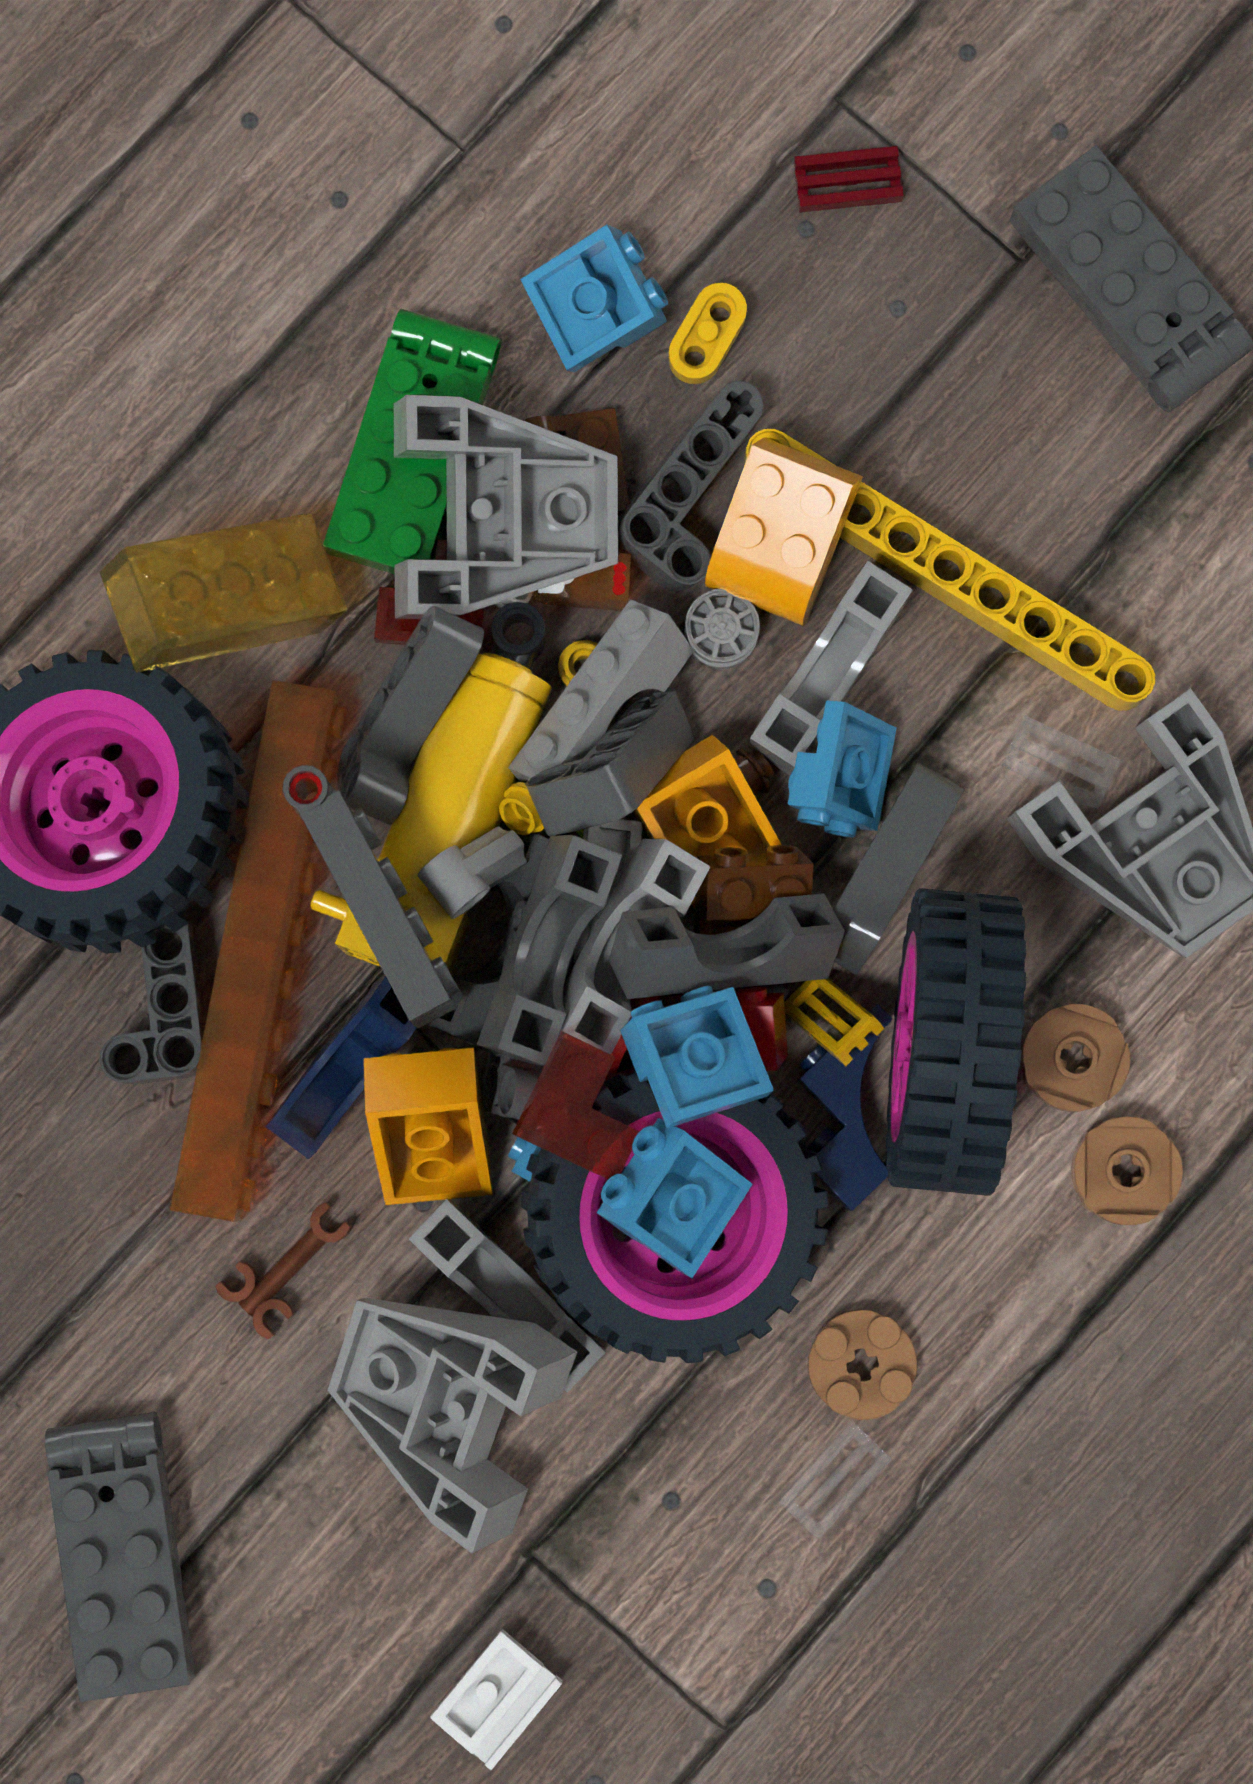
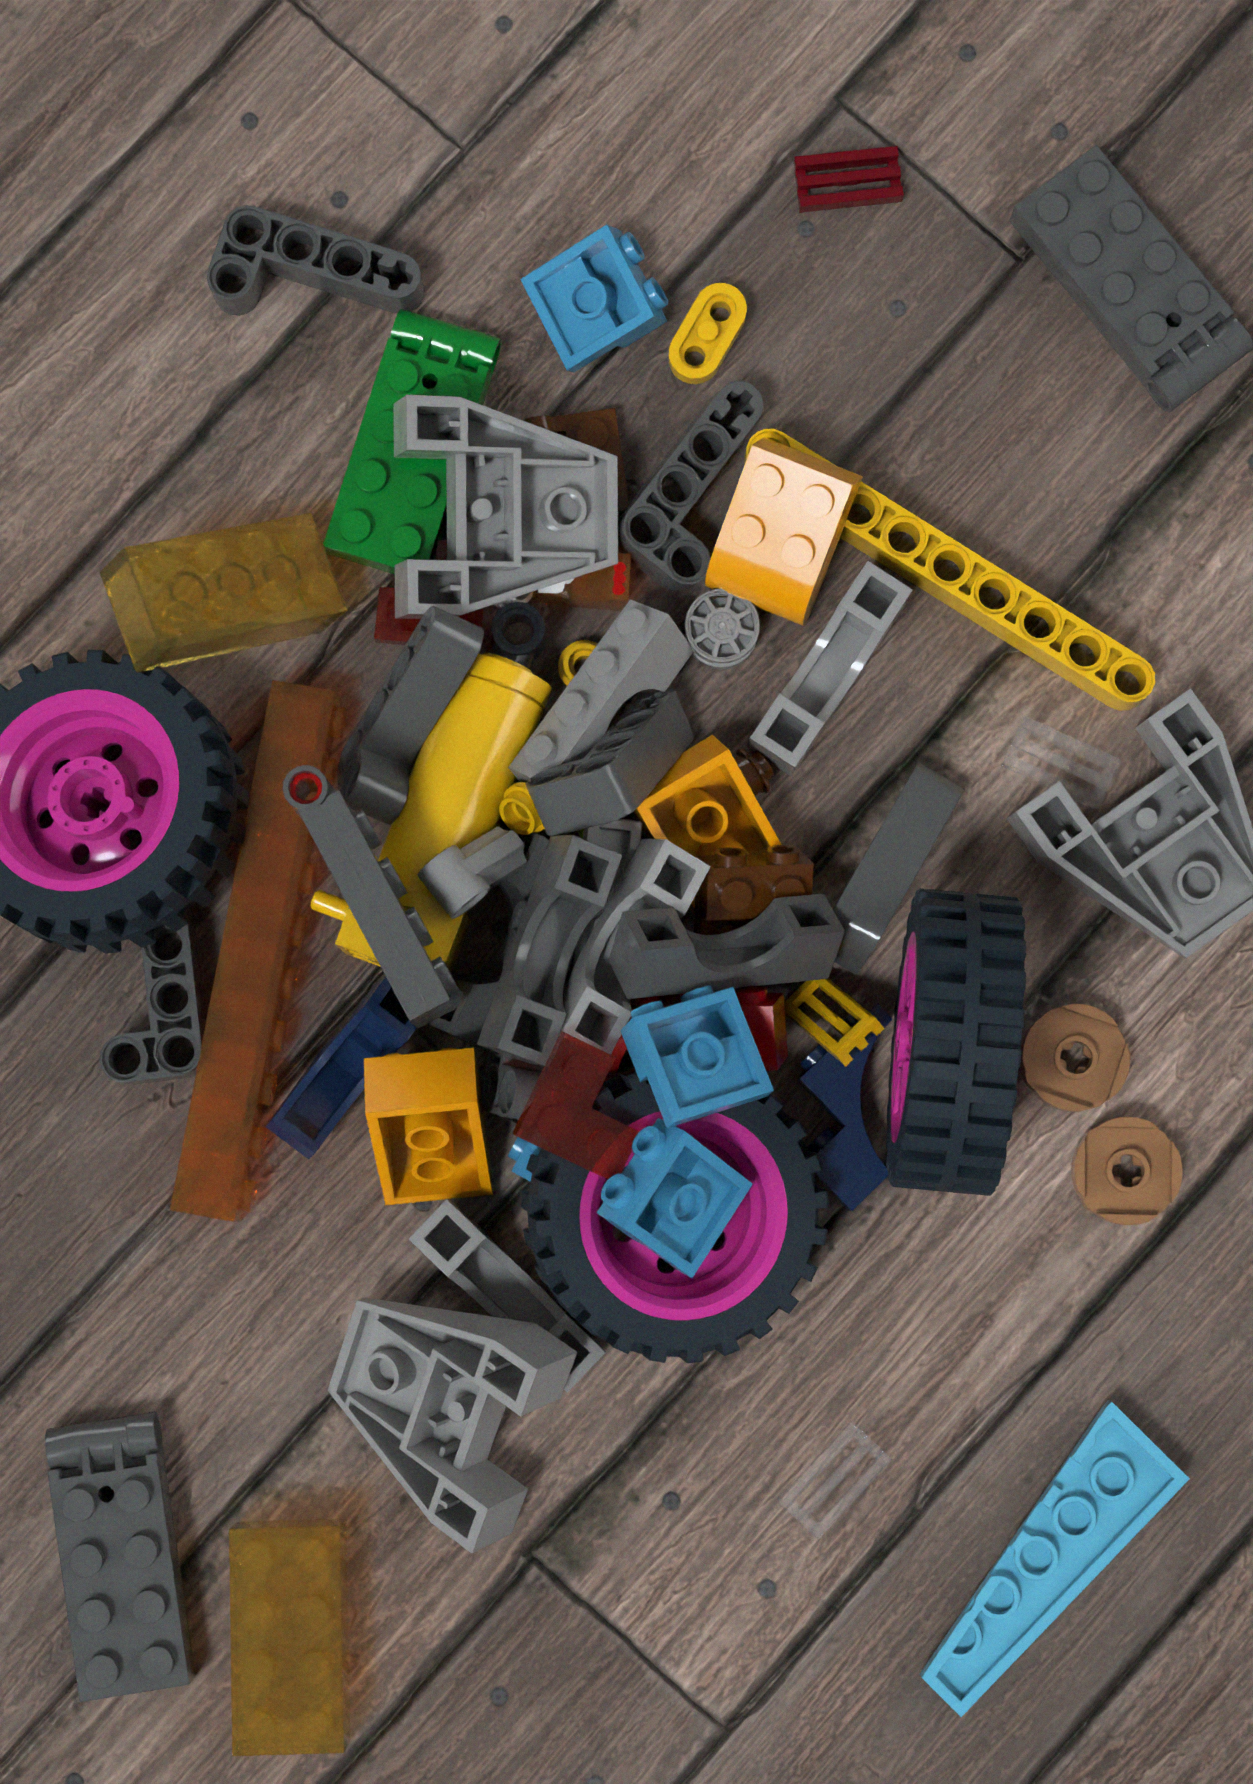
copper bar [215,1202,352,1339] -> none
white plate [430,1629,563,1770] -> none
dark azure plate [788,700,897,837] -> none
medium nougat plate [807,1310,917,1420] -> none
none -> dark grey beam [207,205,425,316]
none -> clear yellow brick [229,1519,350,1756]
none -> medium azure wing [920,1400,1190,1717]

